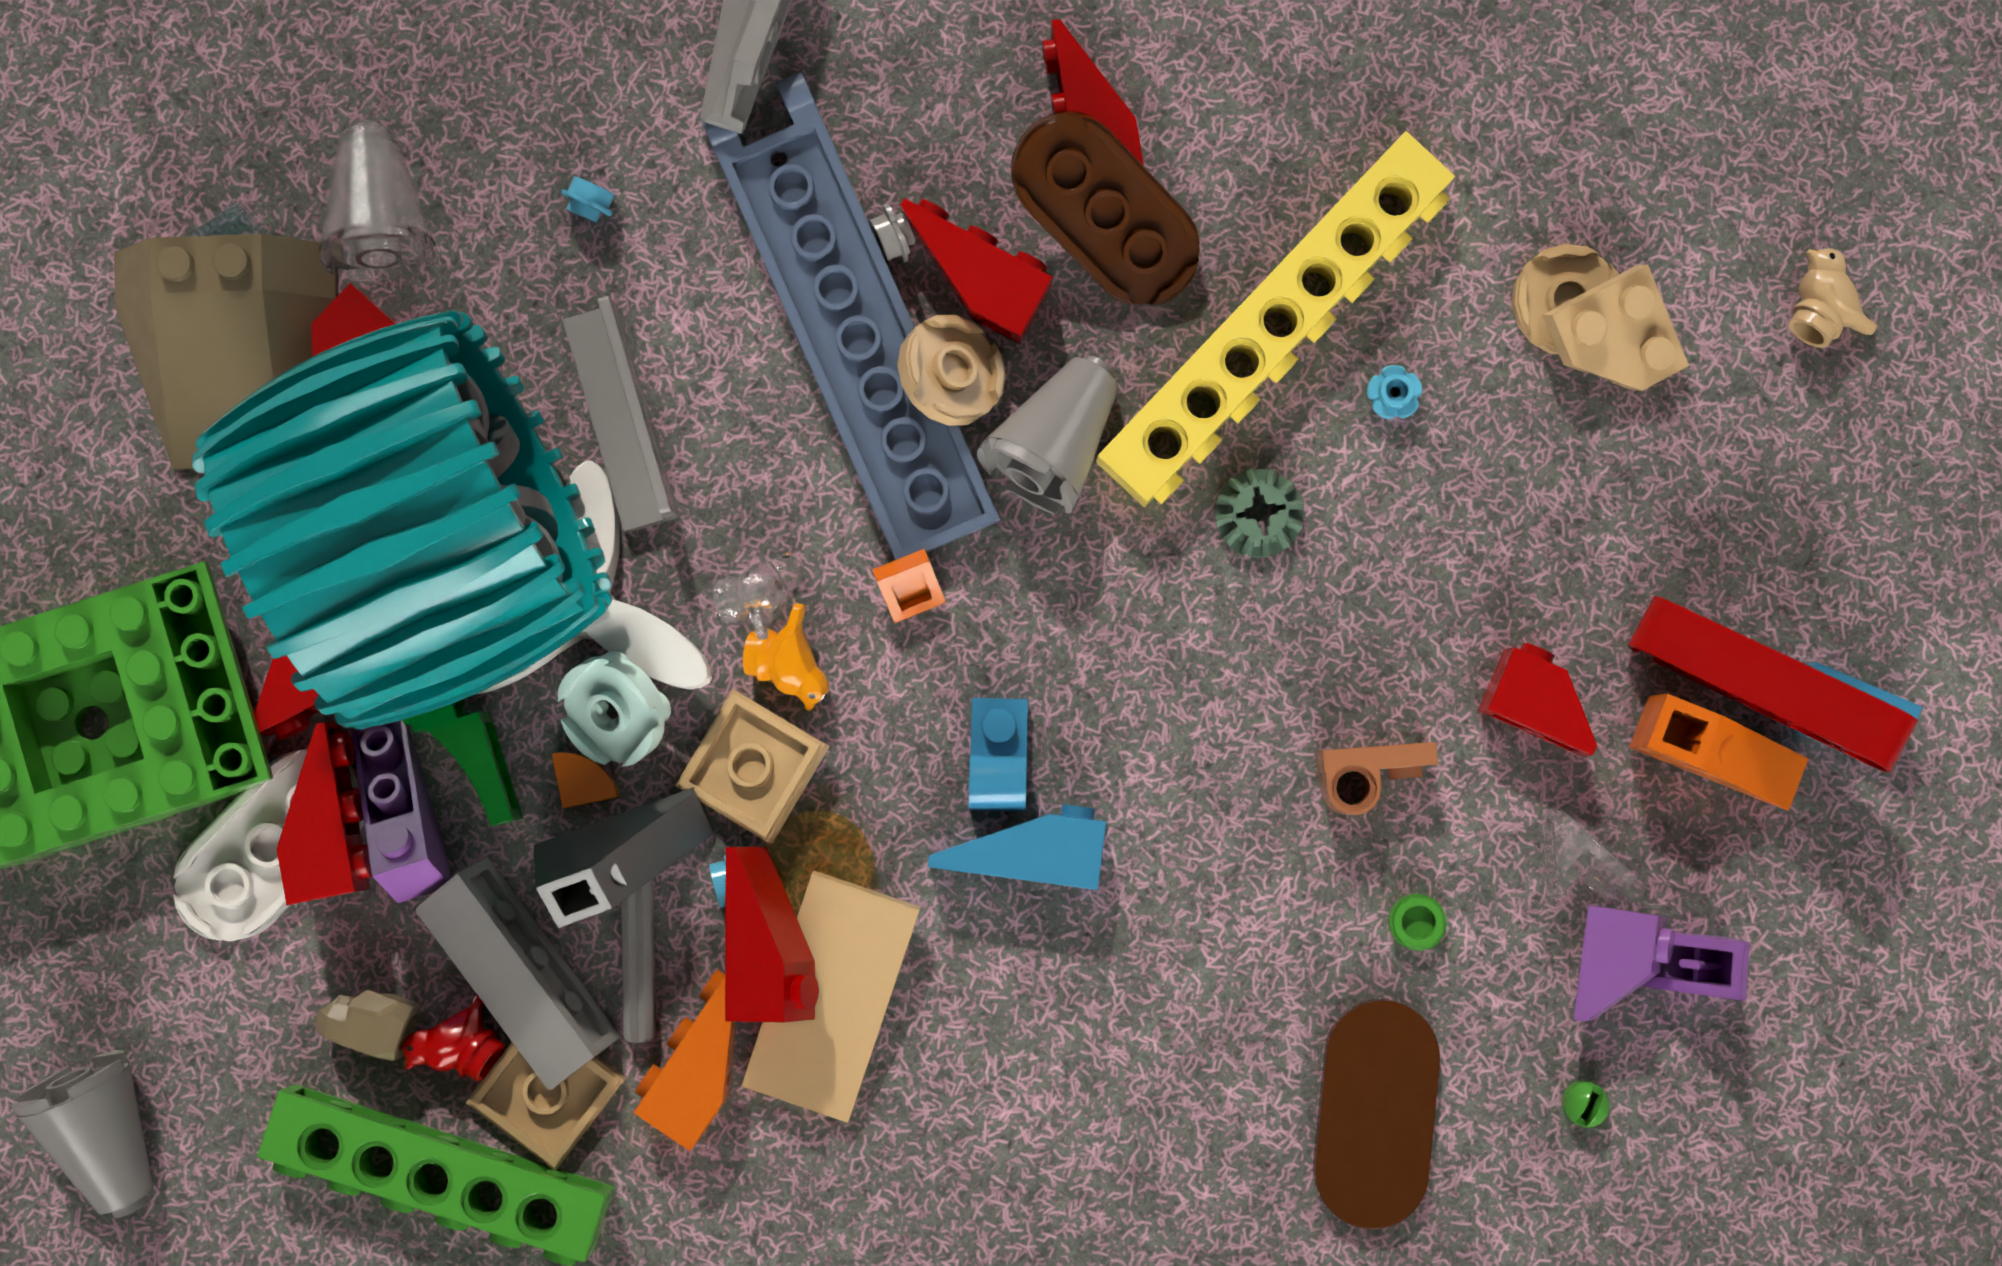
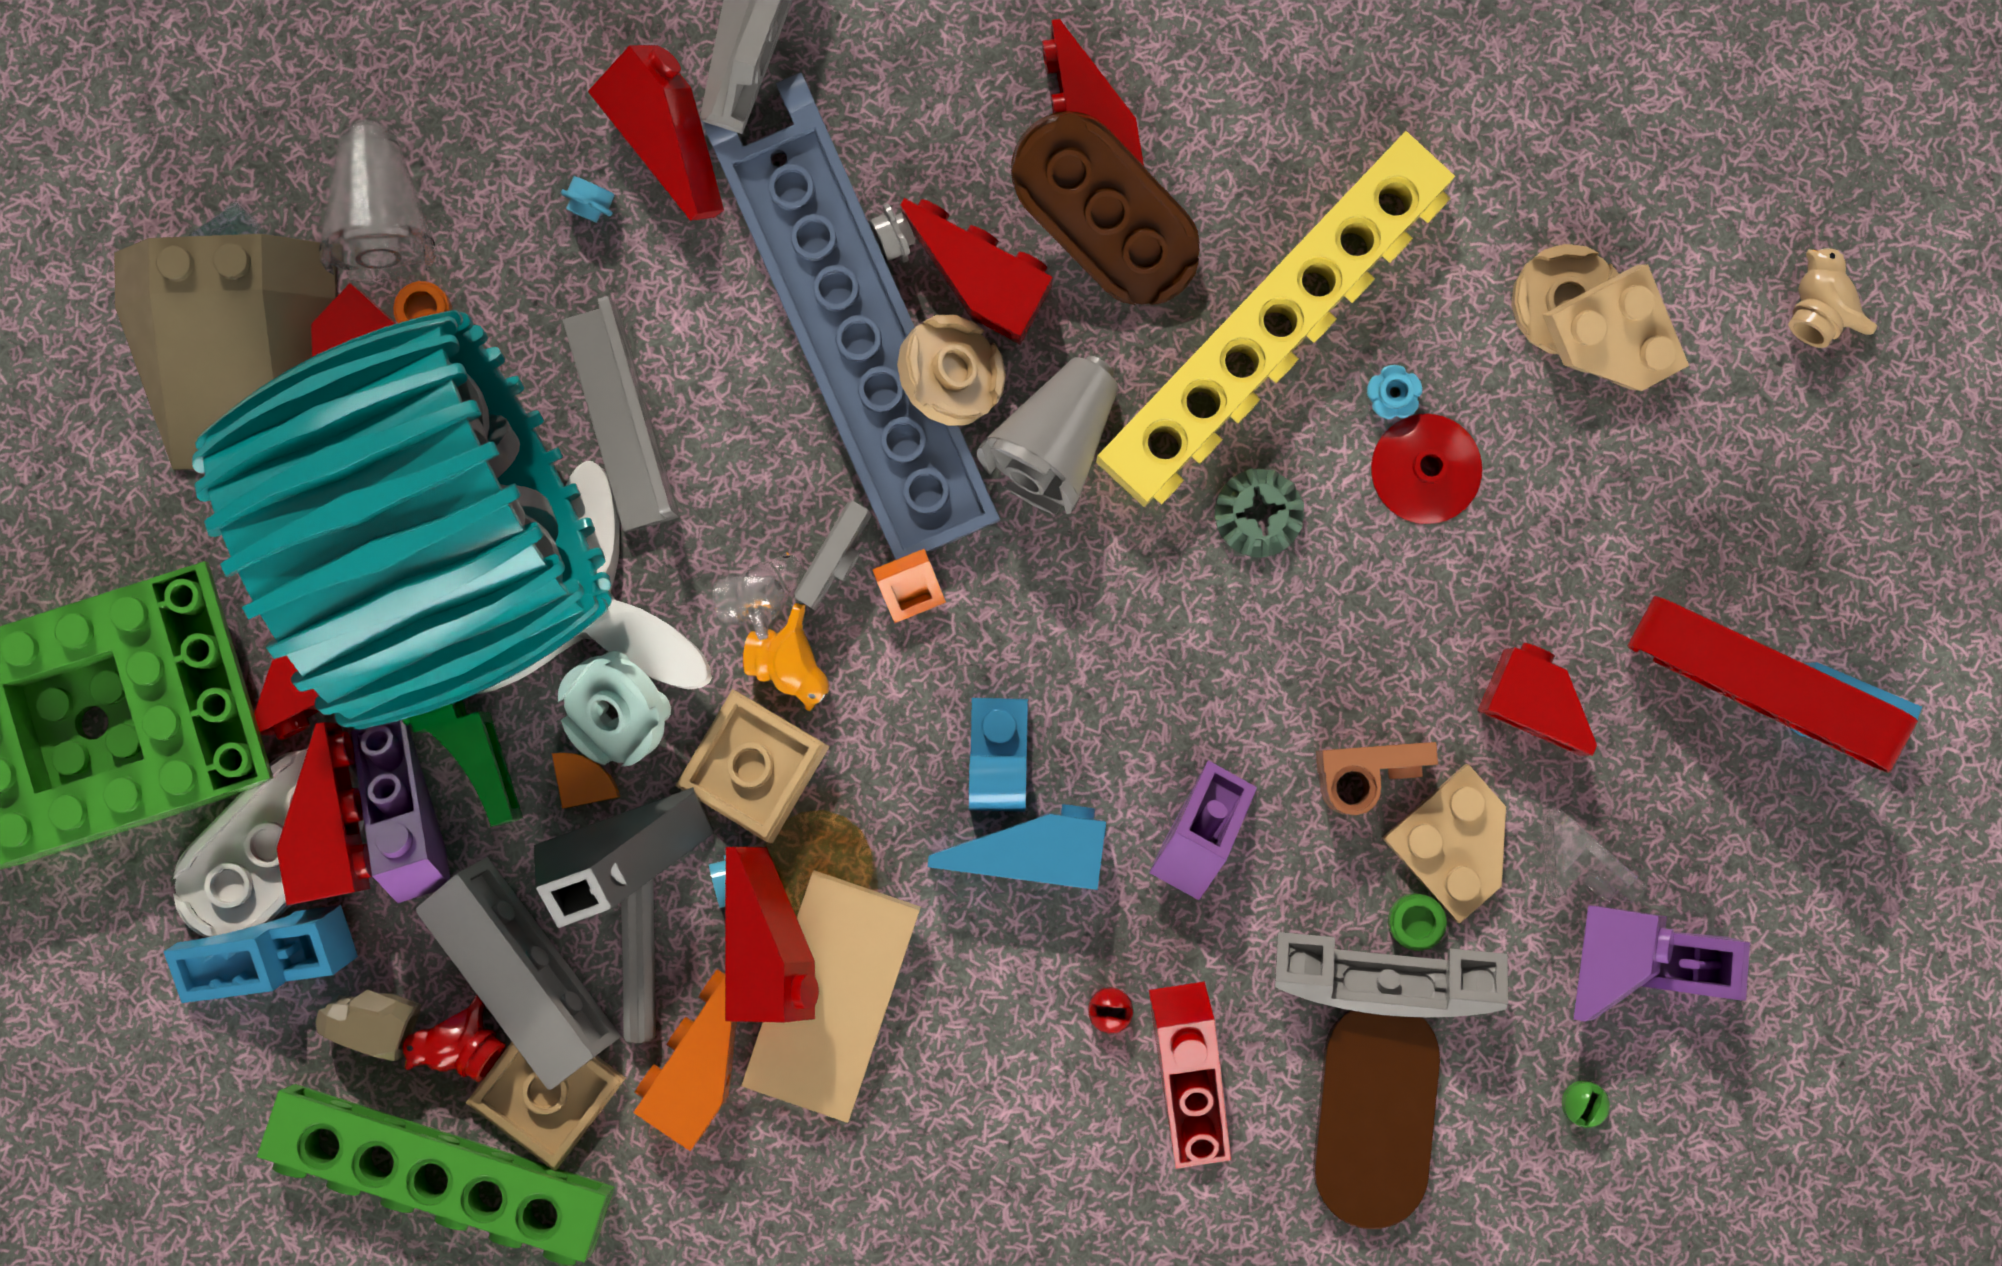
light grey cone [11,1050,154,1218] -> none
orange slope [1629,694,1809,811] -> none
none -> dark azure slope [163,905,358,1003]
none -> orange tile [393,281,452,323]
none -> red slope [588,45,724,221]
none -> light grey plate [794,500,872,611]
none -> red hinge [1088,987,1133,1034]
none -> medium lavender slope [1149,760,1257,900]
none -> red slope [1149,981,1231,1169]
none -> light grey slope [1275,932,1508,1017]
none -> red dish [1371,414,1482,524]
none -> tan plate [1382,764,1506,924]

